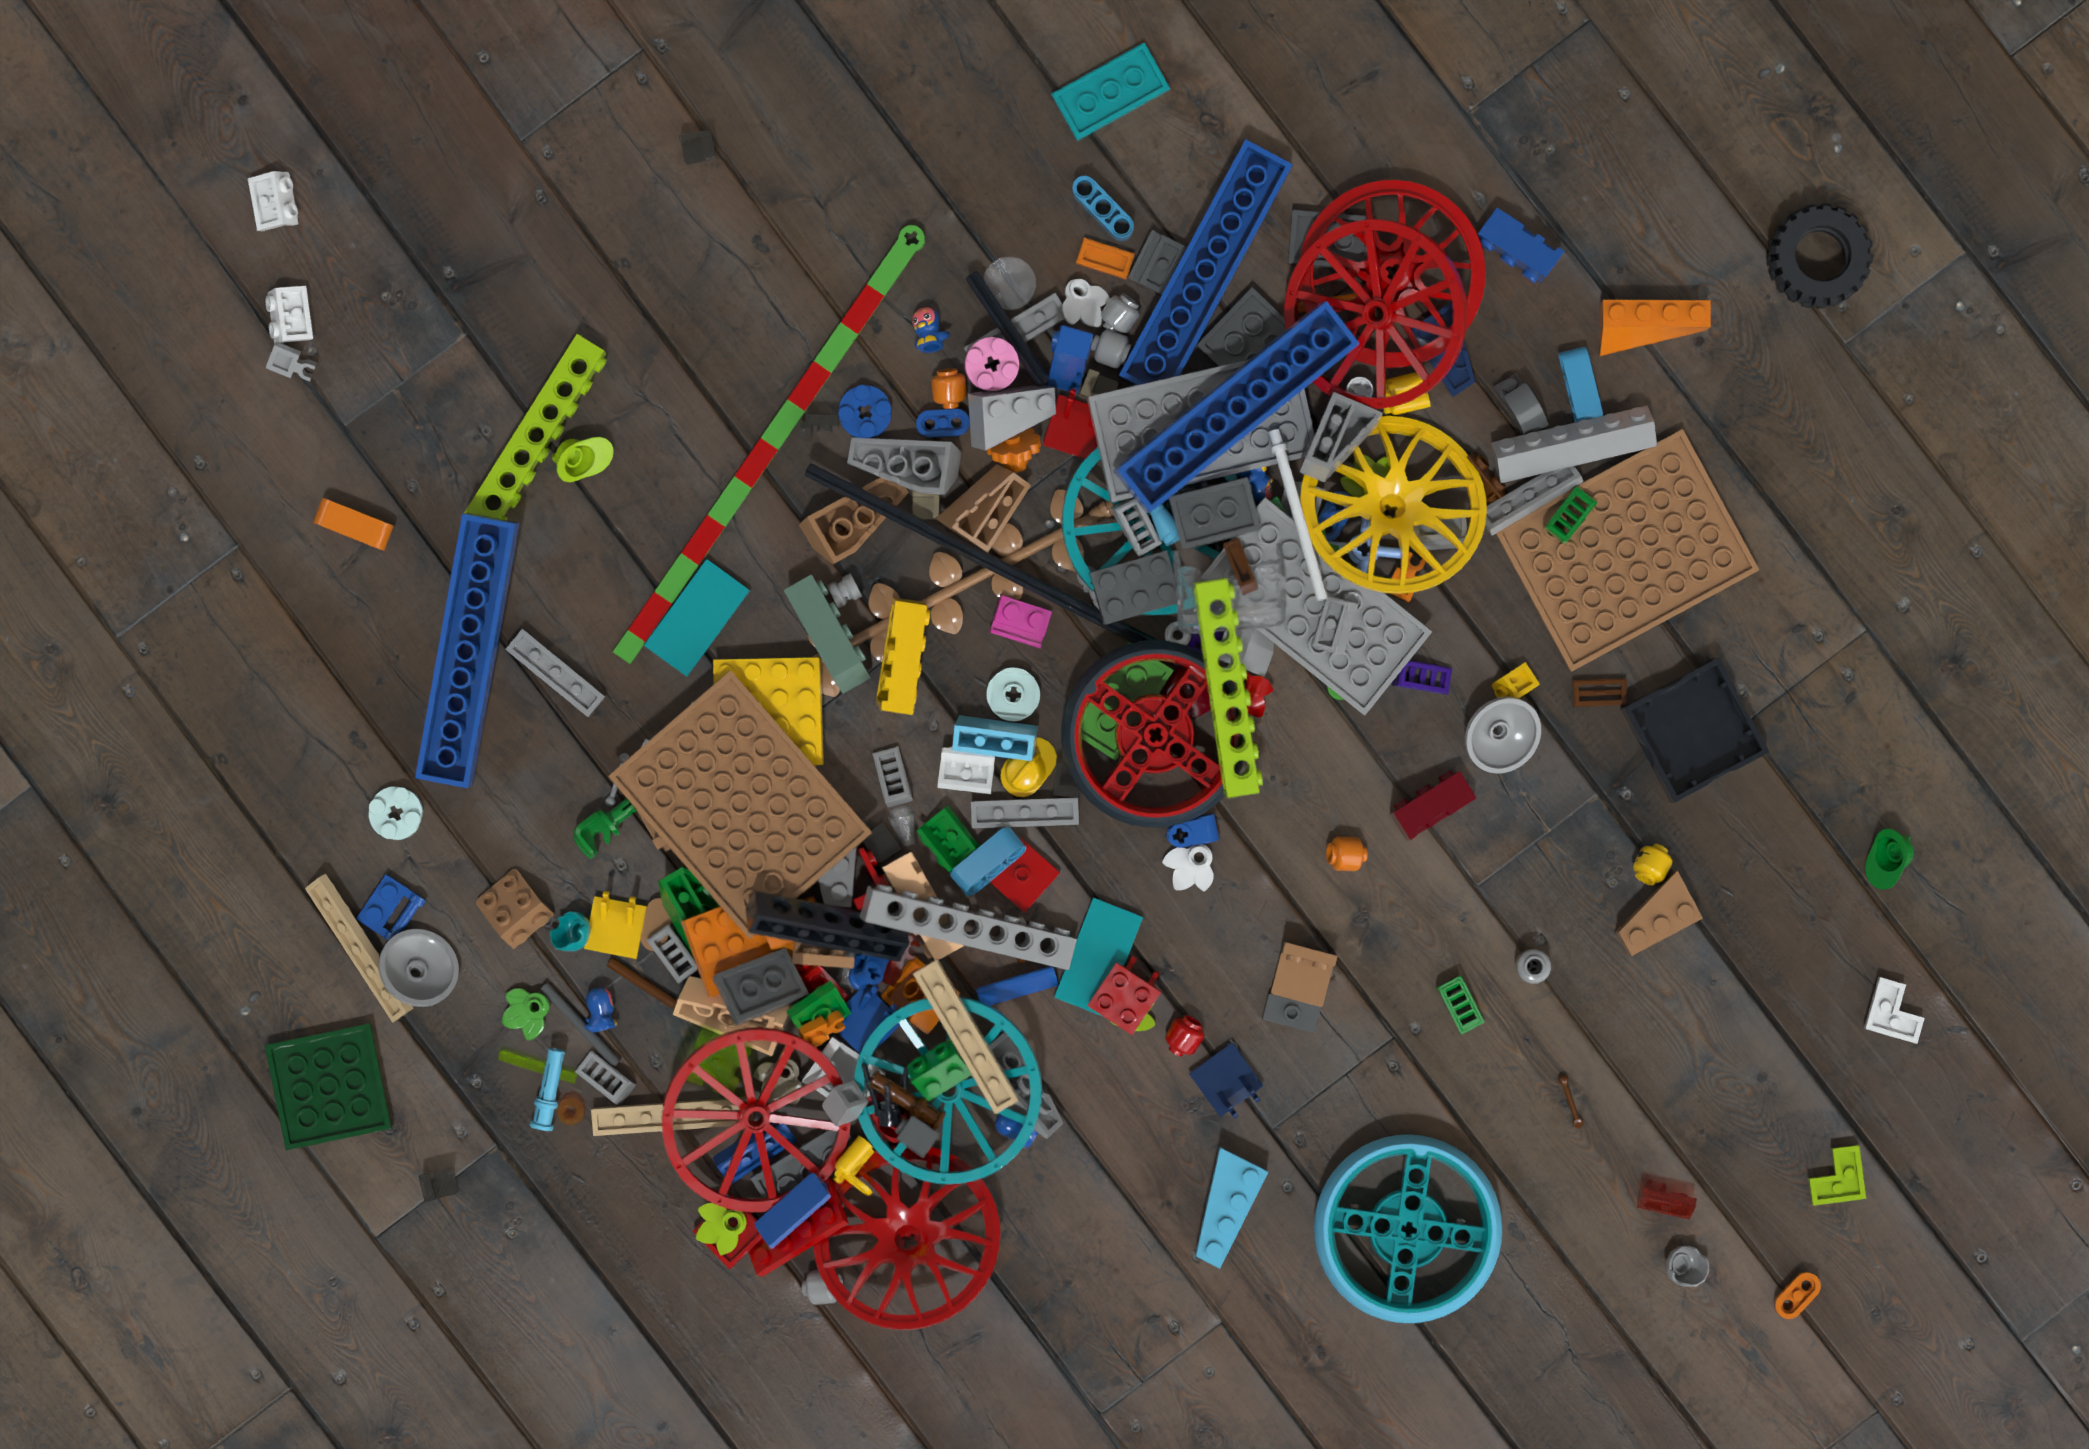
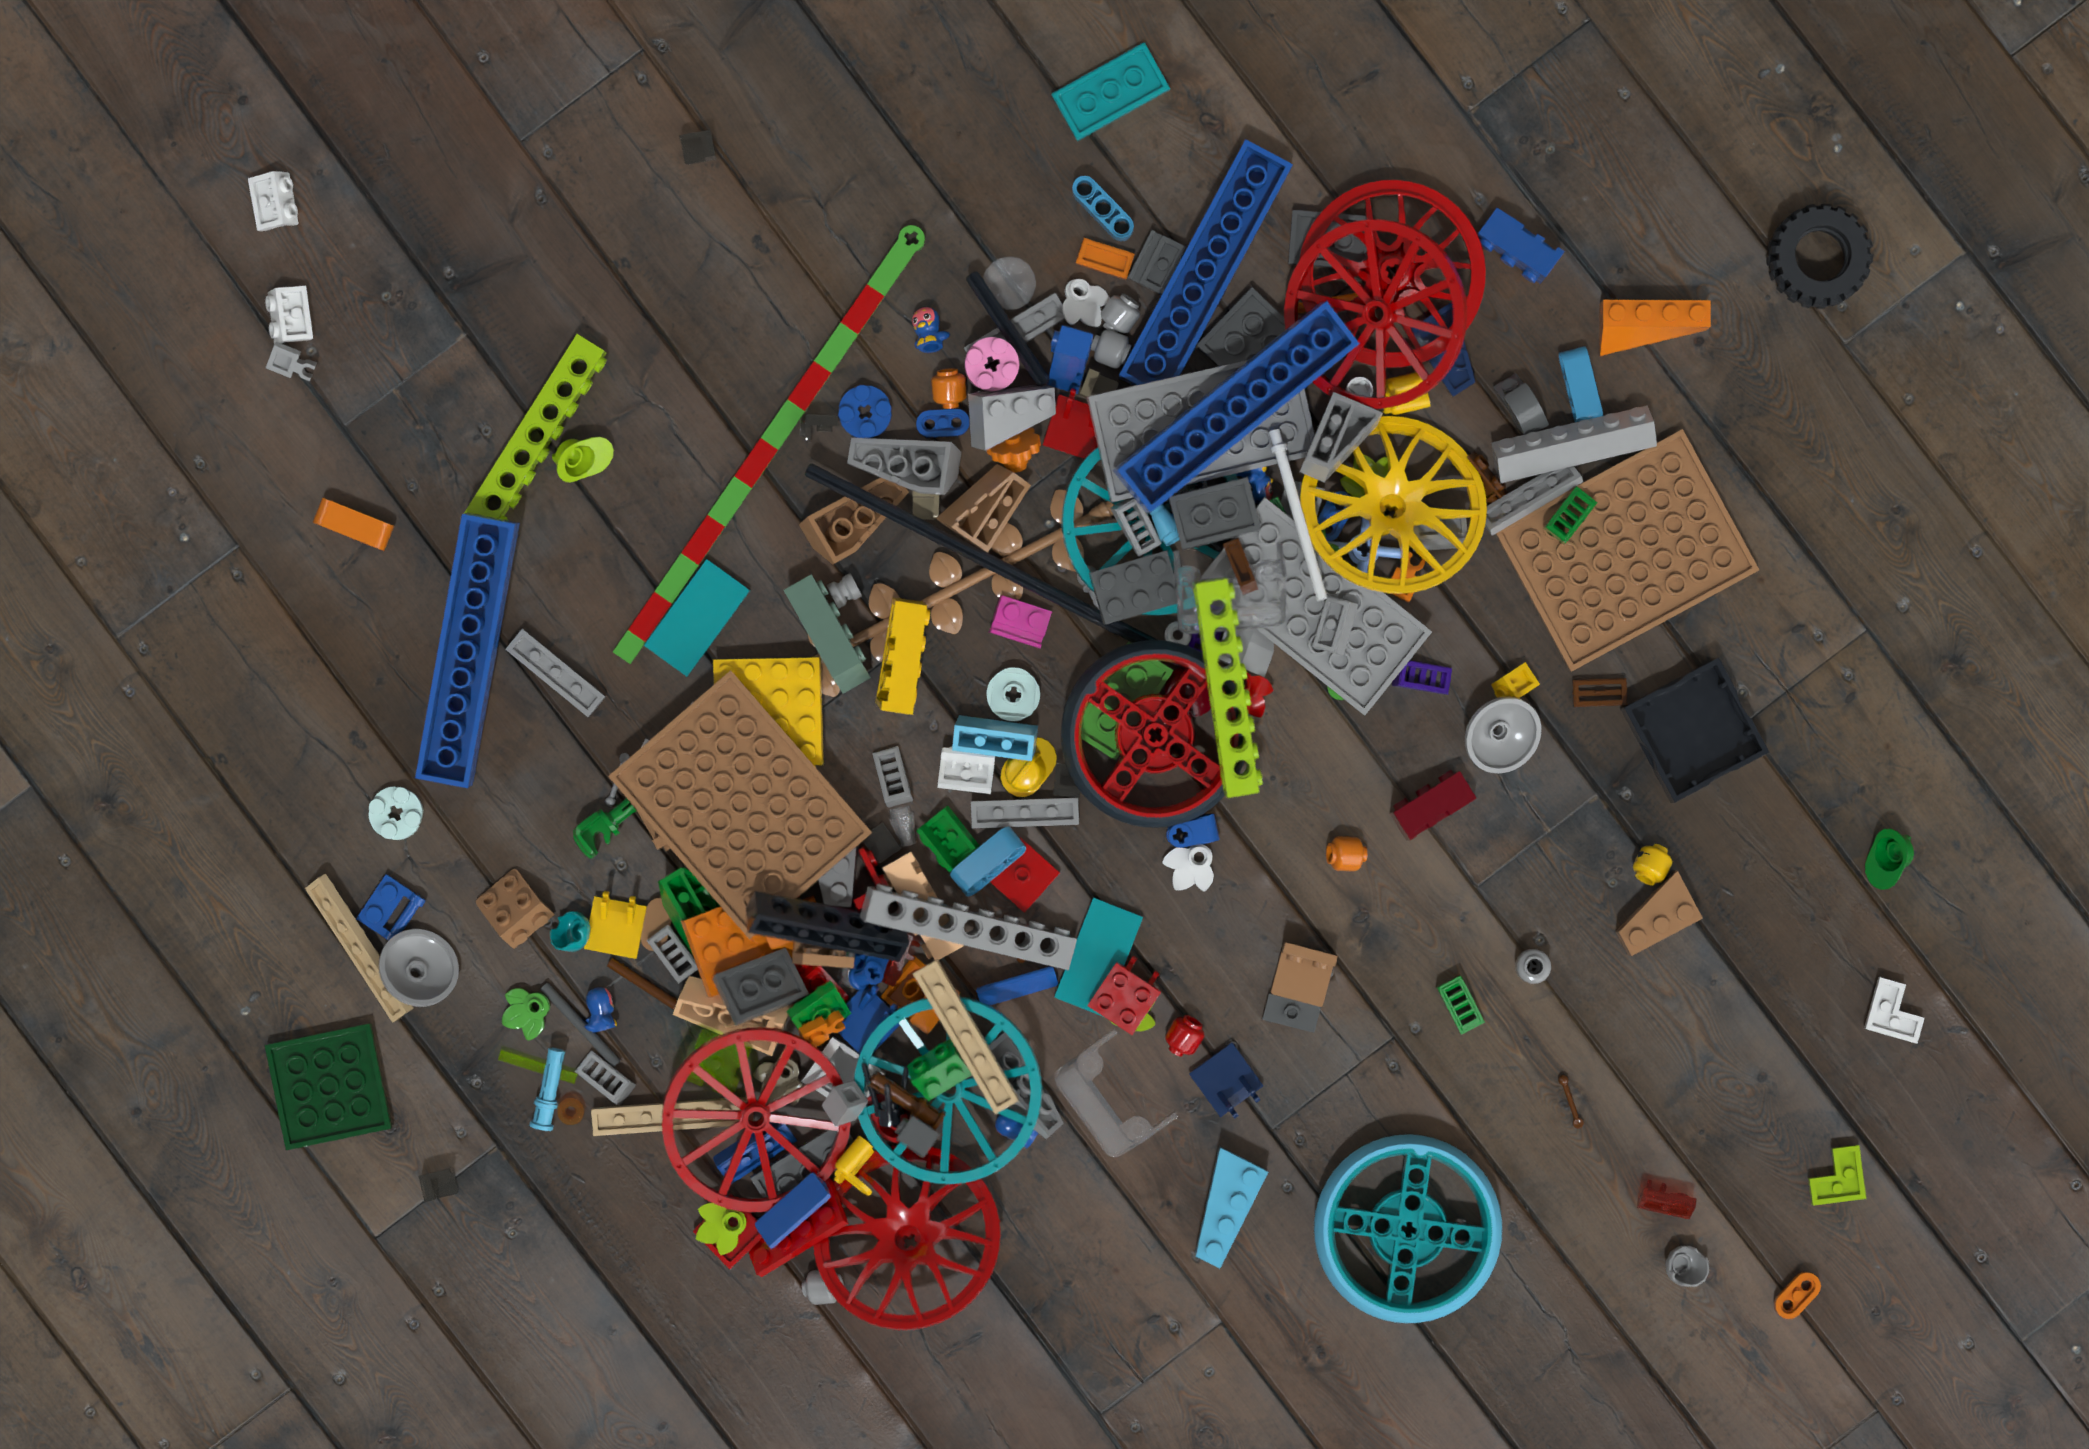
none -> clear windscreen [1054,1028,1178,1157]

